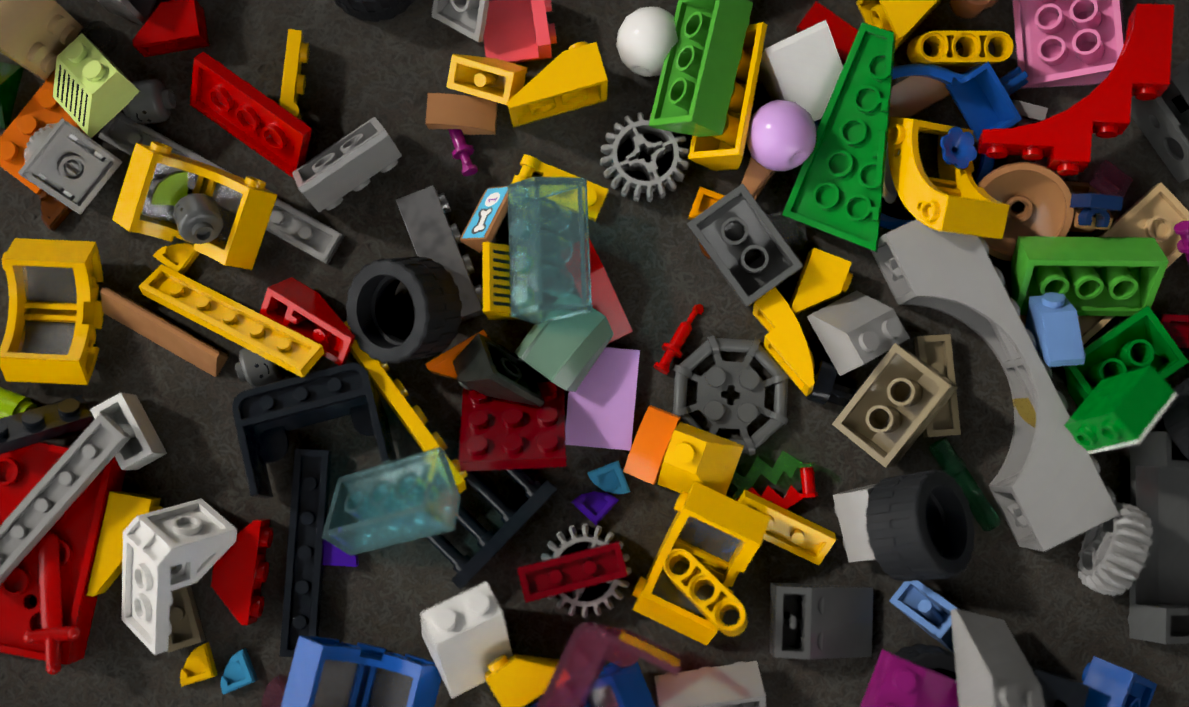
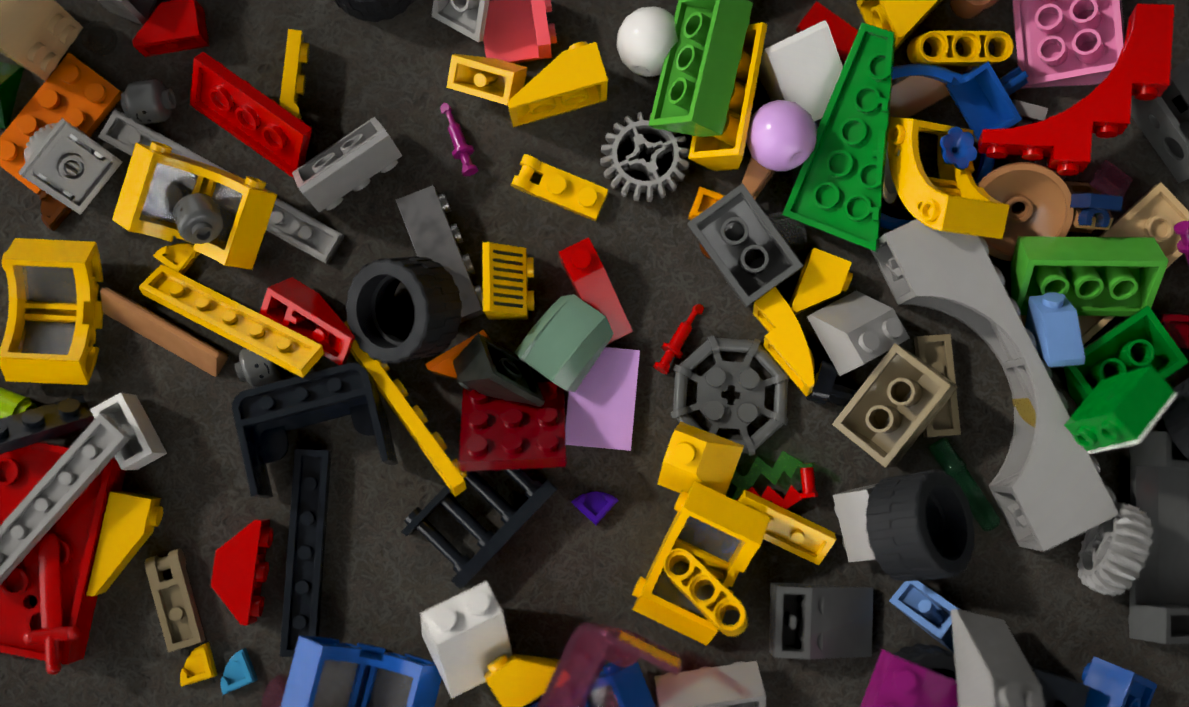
yellowish green slope [53,33,140,138] -> none
white bracket [121,498,237,655] -> none
lime tile [151,170,188,205] -> none
clear light blue slope [322,447,461,556] -> none
dark purple tile [322,530,359,567] -> none
medium nougat slope [426,93,498,135] -> none
slope [460,186,518,253] -> none
clear light blue slope [508,177,592,324] -> none
dark red plate [517,541,628,603] -> none
light grey gear [541,523,631,618] -> none
dark azure tile [587,461,630,494] -> none
orange slope [623,405,681,485] -> none

